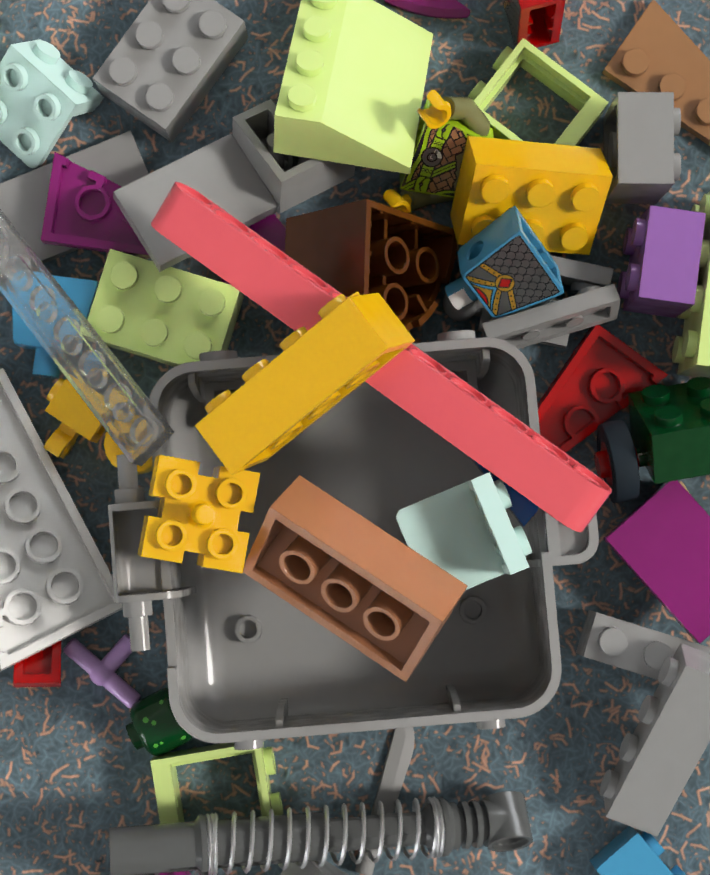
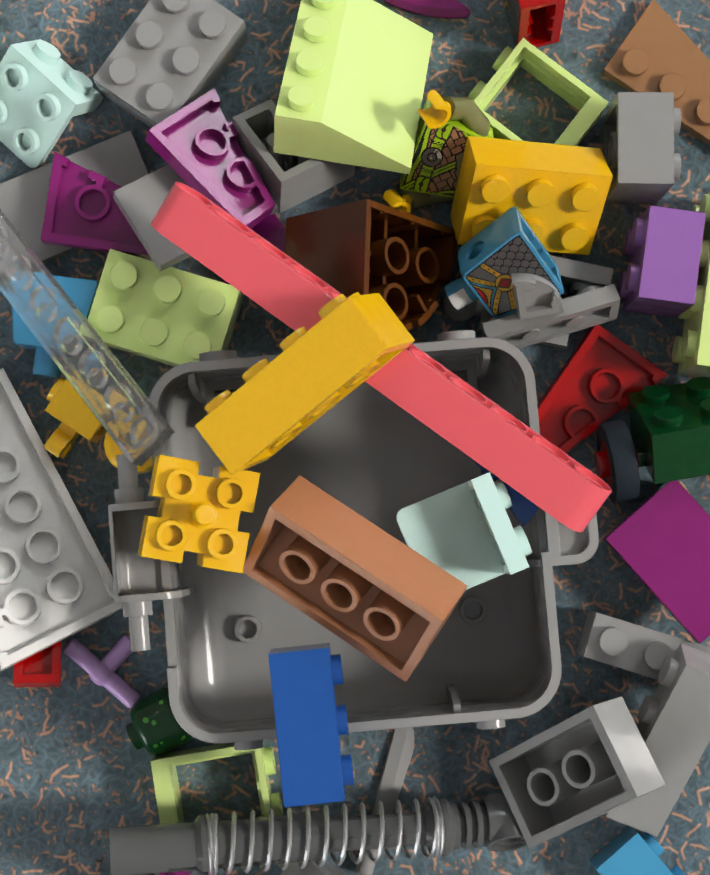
none -> wing [145,88,275,229]
none -> blue brick [268,643,354,807]
none -> light grey brick [489,696,666,848]
none -> light grey tile [511,273,565,321]

